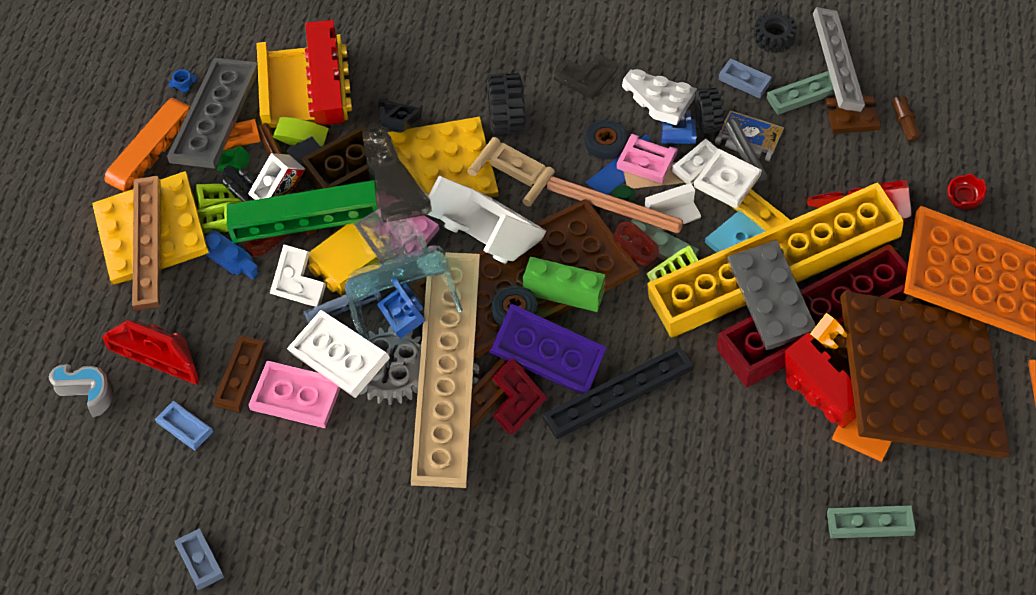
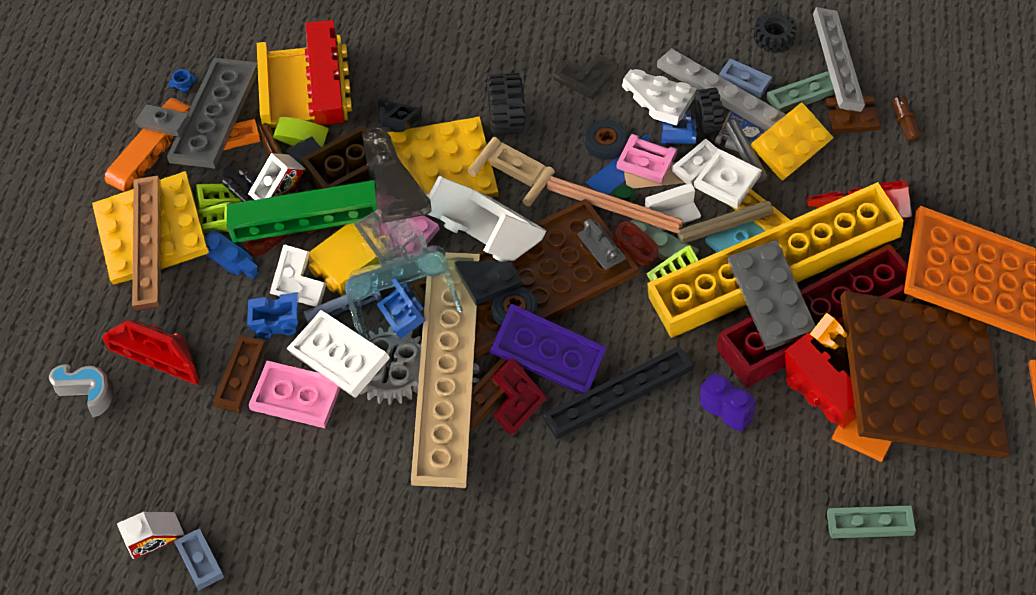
medium blue tile [155,401,213,451] -> none
green slope [217,146,250,173] -> none
bright green brick [523,257,605,312] -> none
red hair [947,173,987,210] -> none
none -> white slope [117,512,185,559]
none -> dark grey plate [135,104,190,137]
none -> blue cylinder [247,292,299,339]
none -> black wing [454,261,522,305]
none -> dark grey hinge [577,219,626,270]
none -> light grey plate [657,48,786,131]
none -> dark tan axle [678,201,773,244]
none -> dark purple brick [699,373,756,431]
none -> yellow plate [751,102,834,181]

